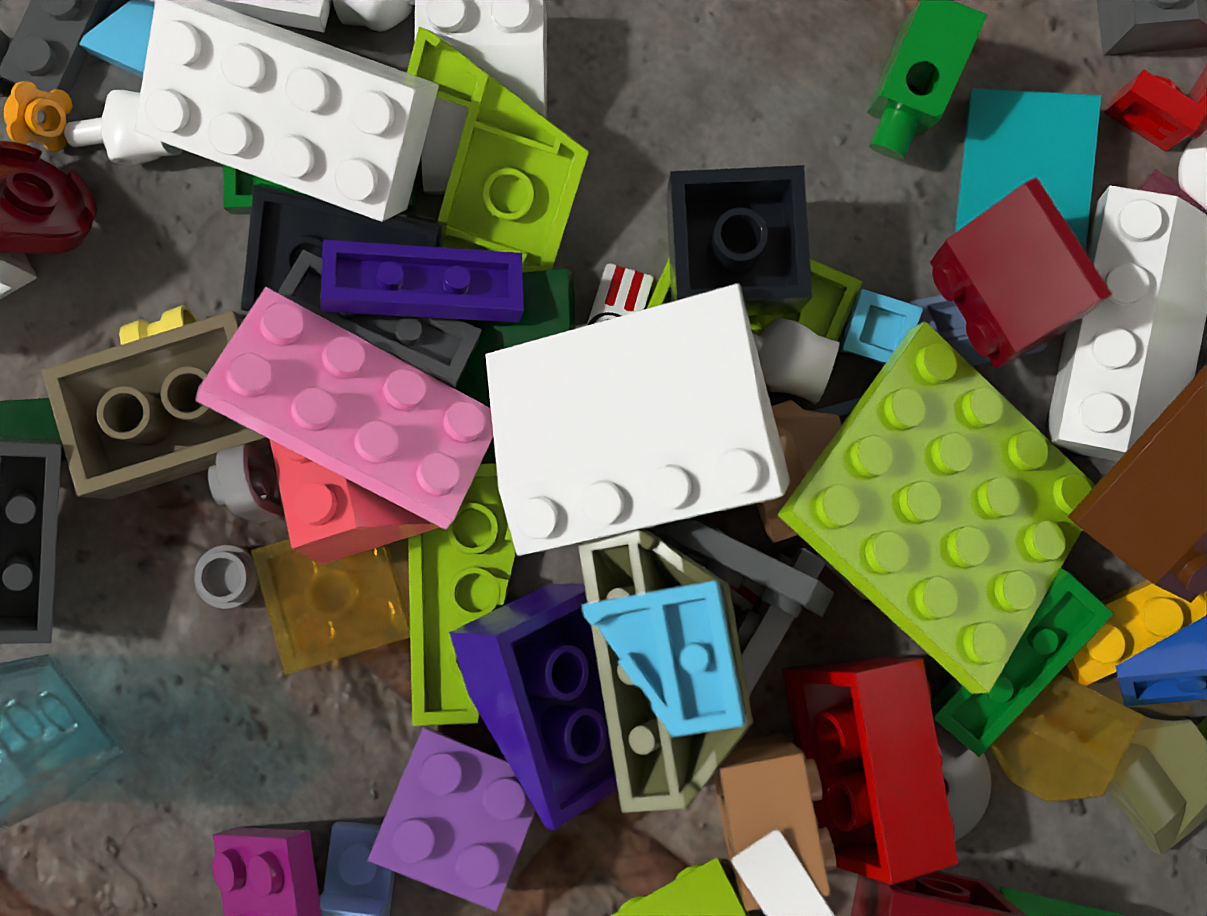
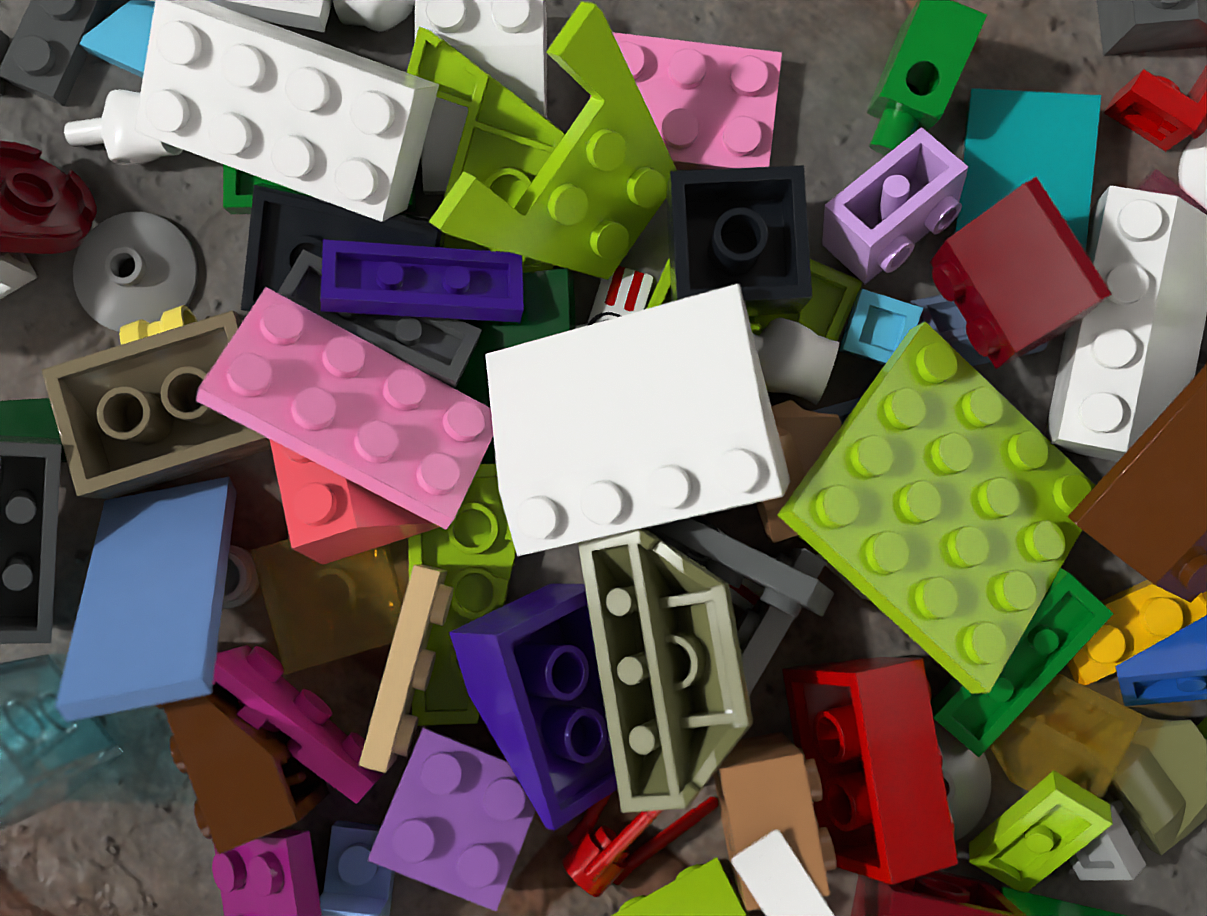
light orange plate [4,81,72,152] -> none
light grey plate [208,444,285,523] -> none
medium azure wing [582,580,746,737] -> none
none -> medium blue tile [55,477,237,722]
none -> light grey dish [73,212,199,332]
none -> reddish brown slope [155,682,329,855]
none -> dark pink wing [212,645,384,804]
none -> tan plate [359,564,454,773]
none -> lime wing [429,1,677,280]
none -> red plant [562,792,719,897]
none -> bright pink plate [590,32,782,170]
none -> lavender brick [822,127,968,284]
none -> lime plate [969,770,1113,892]
none -> light grey tile [1068,800,1146,880]

